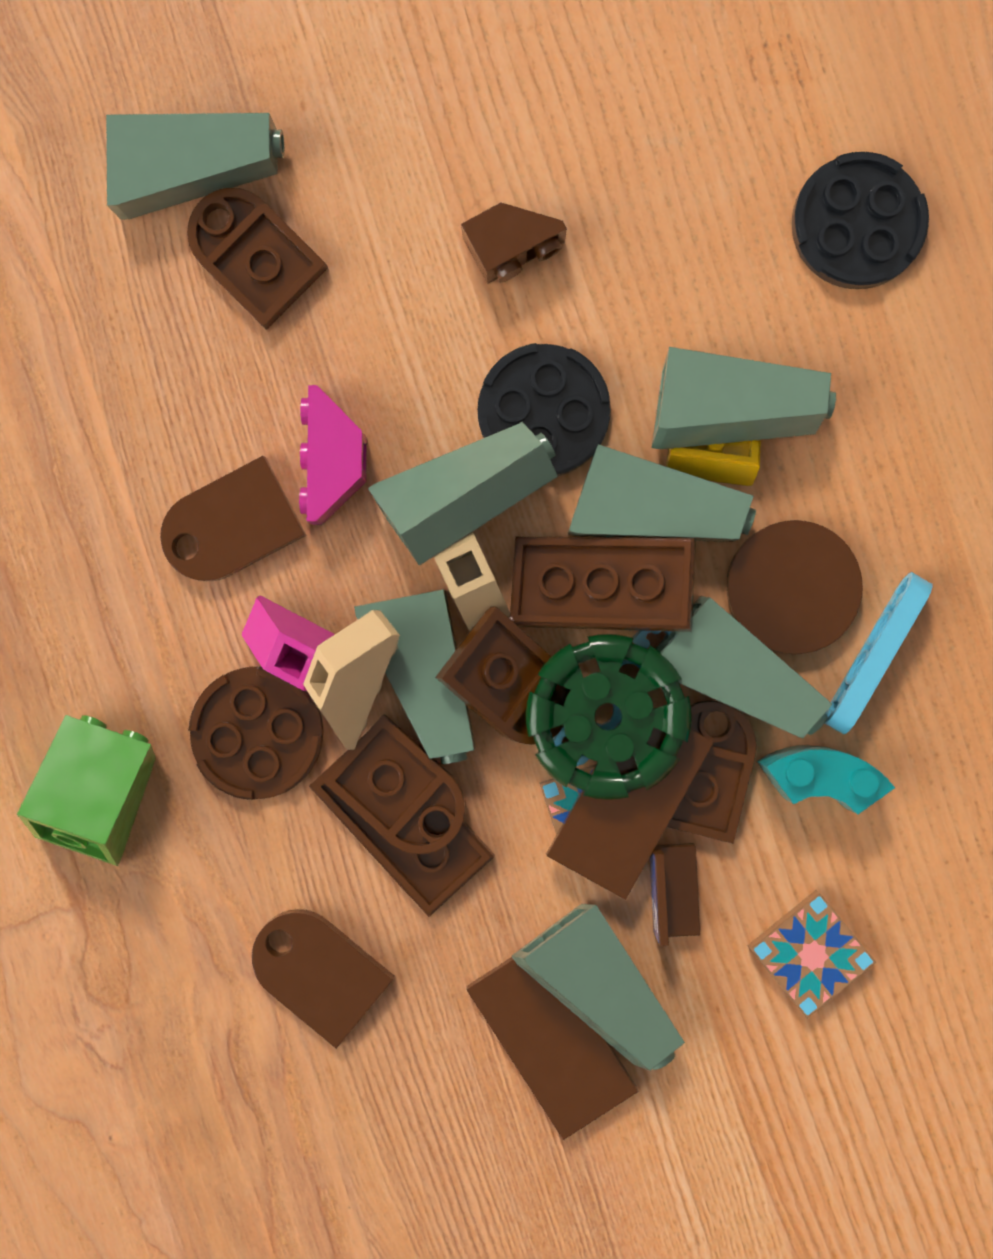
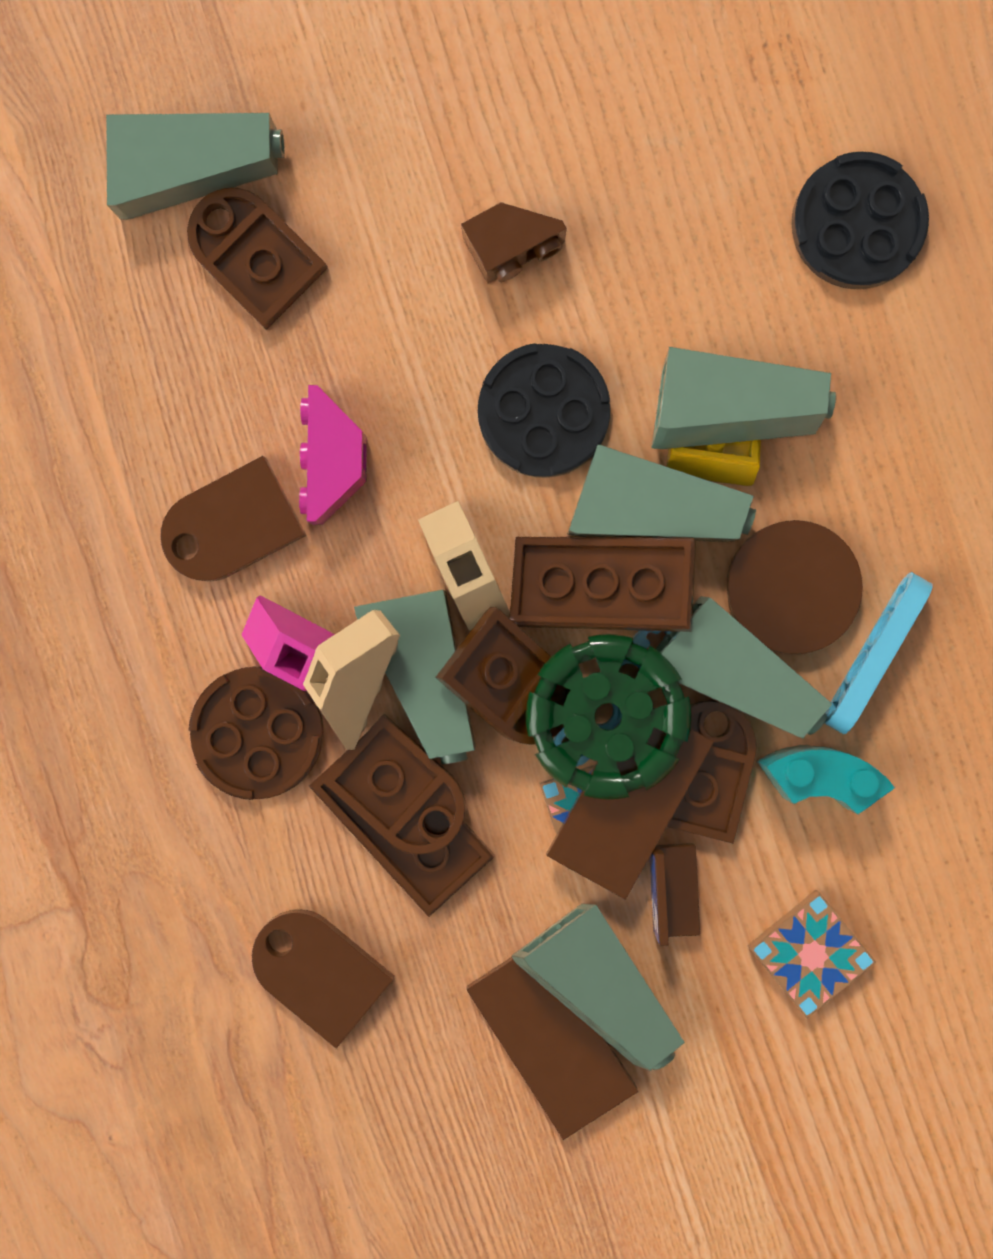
bright green slope [17,715,156,866] -> none
sand green slope [368,422,558,566] -> none

